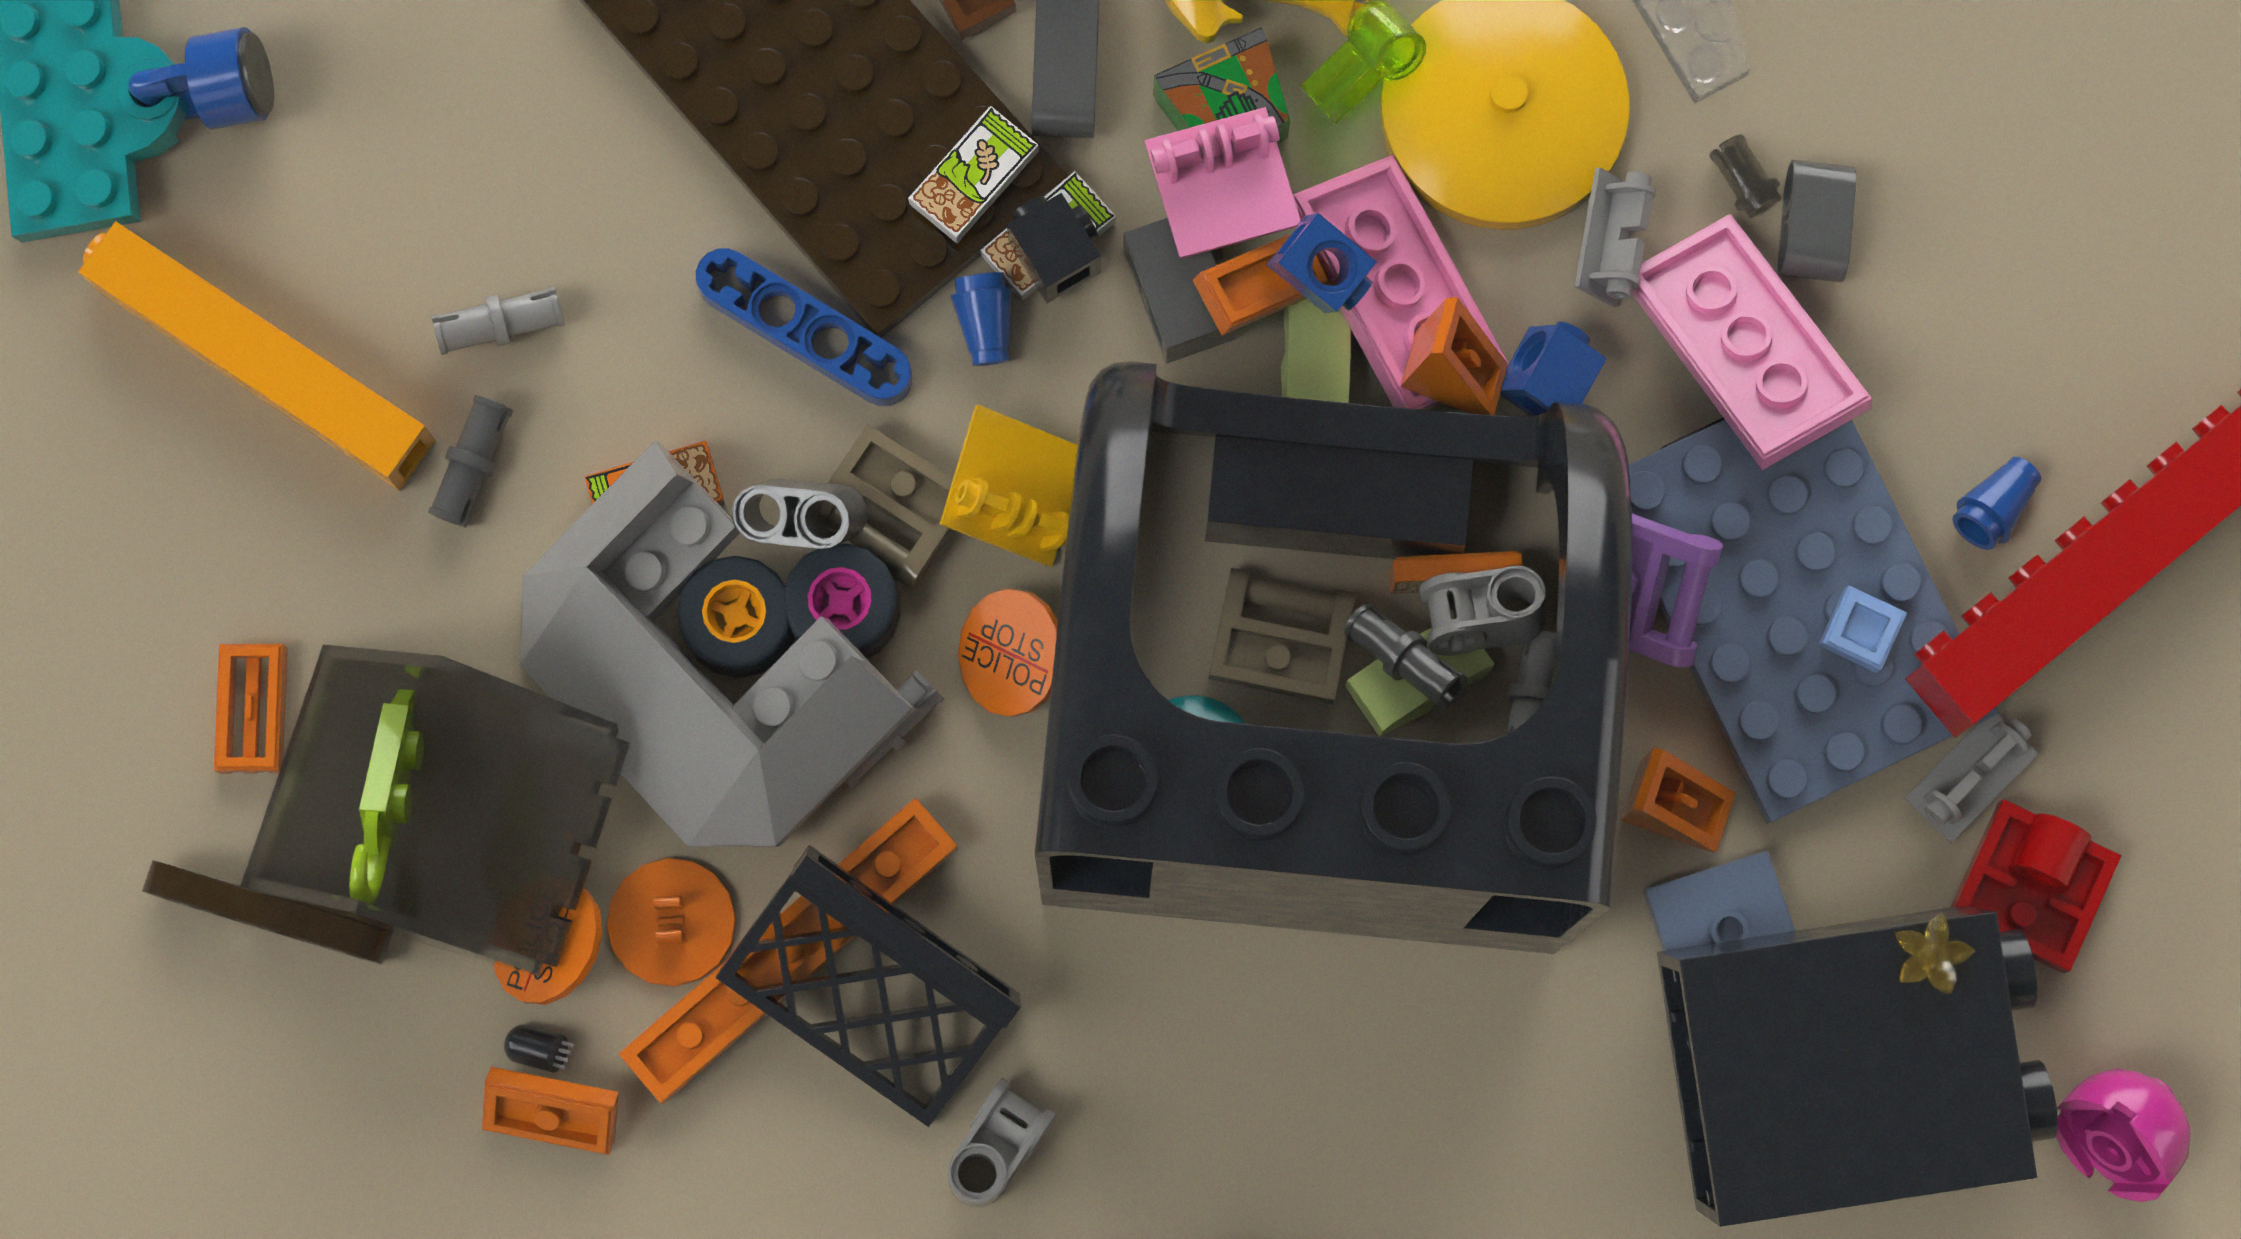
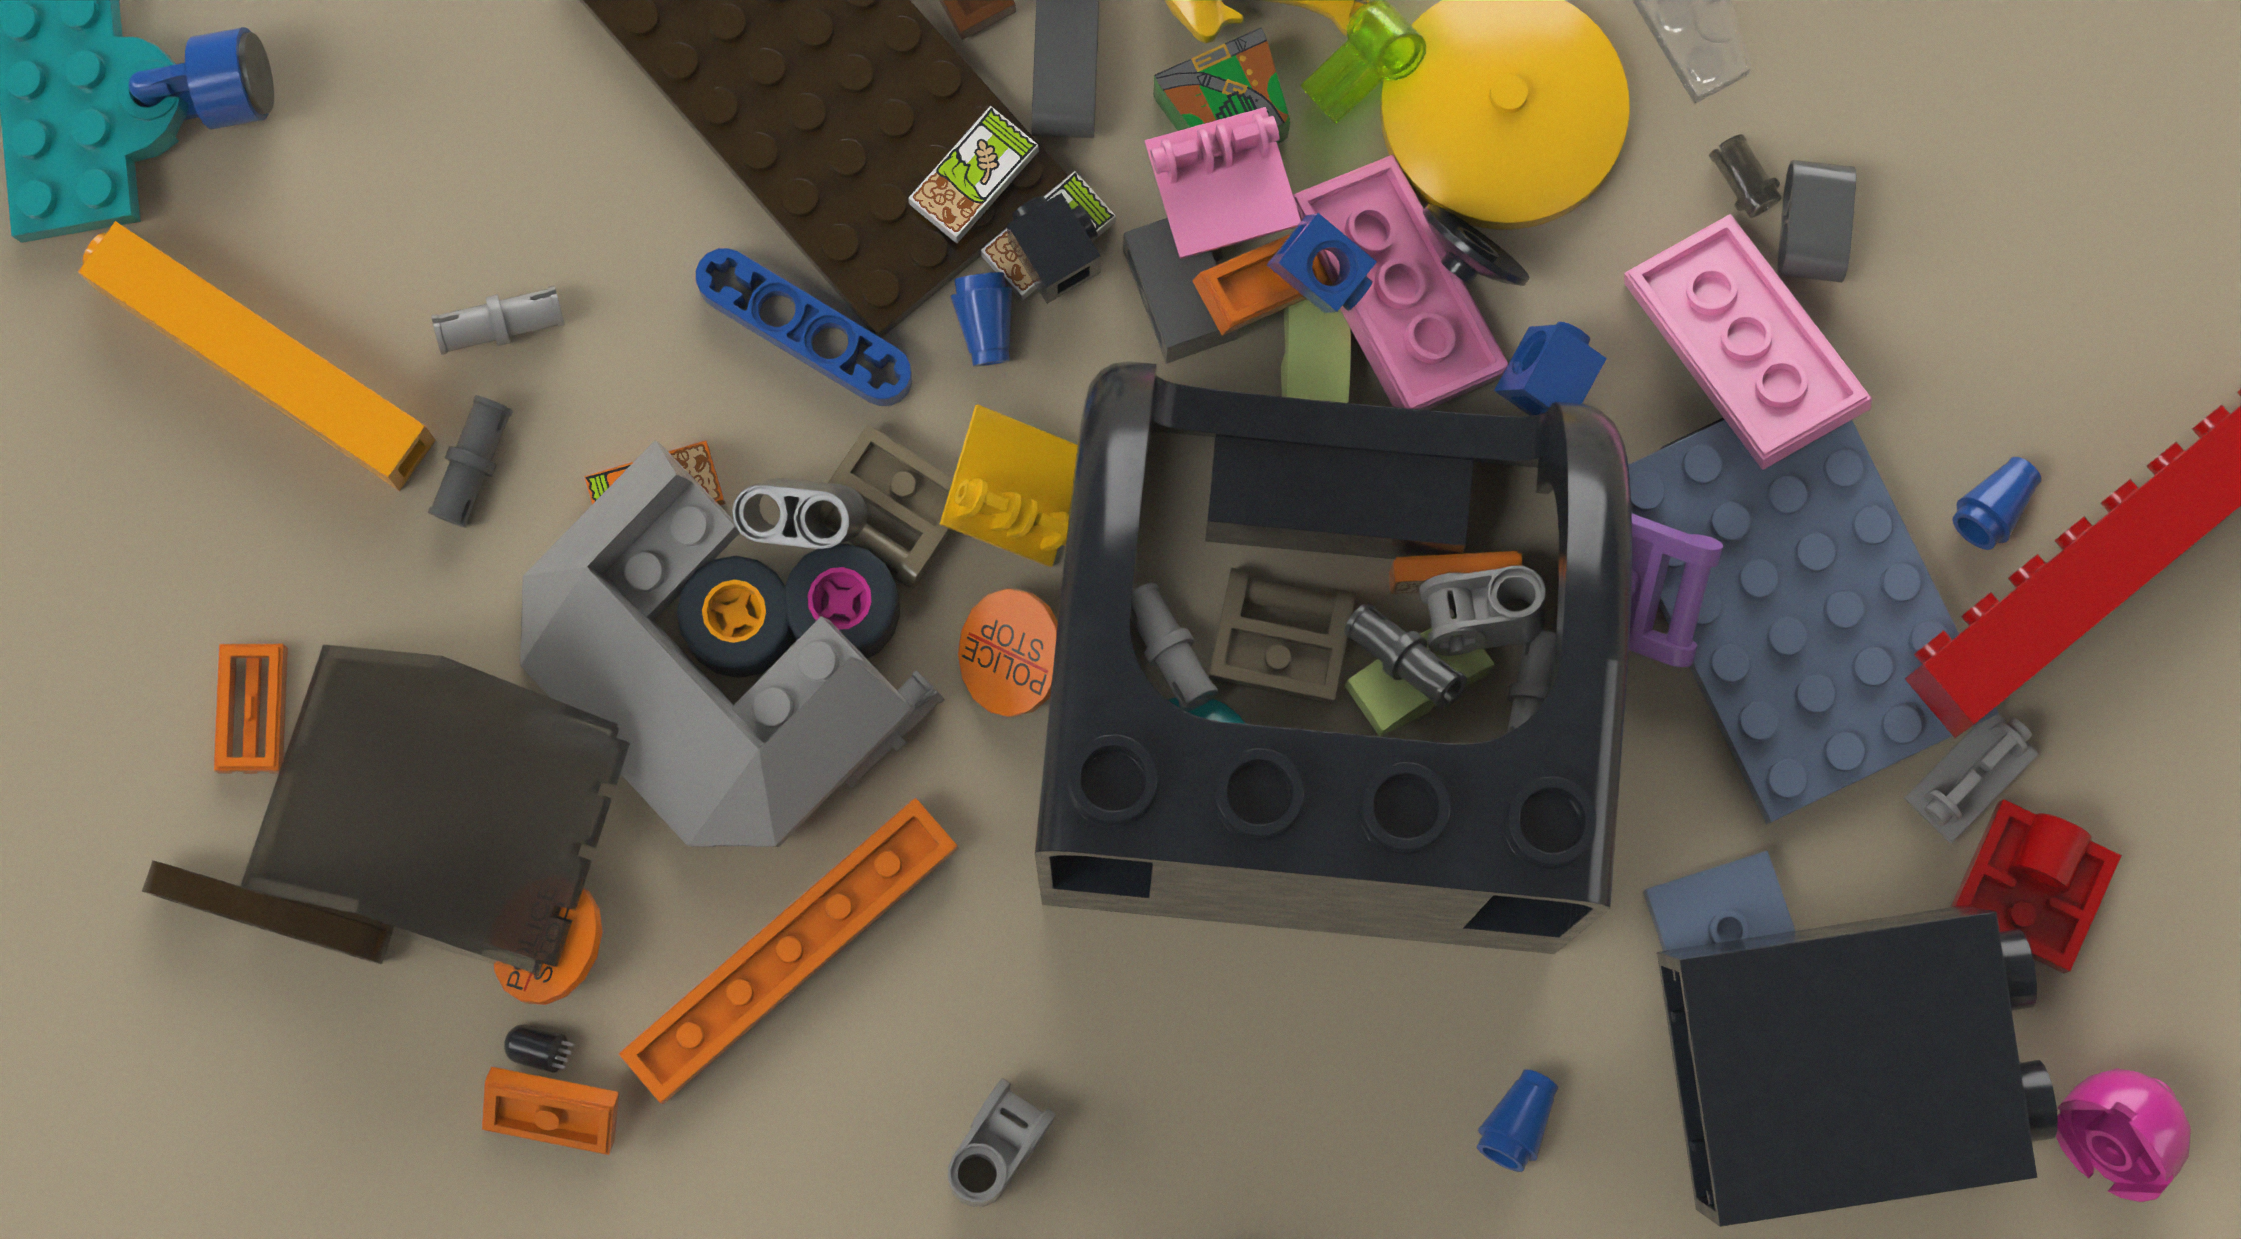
lime plate [349,689,424,908] -> none
orange piece [606,858,736,987] -> none
black fence [715,845,1021,1127] -> none
orange slope [1400,297,1508,415] -> none
light grey hinge [1574,168,1656,307] -> none
orange slope [1620,748,1736,853] -> none
light blue tile [1818,585,1907,673] -> none
clear yellow plant [1894,913,1975,994] -> none
none -> light grey pin [1130,583,1218,712]
none -> black dish [1423,204,1530,286]
none -> blue cone [1477,1069,1558,1172]

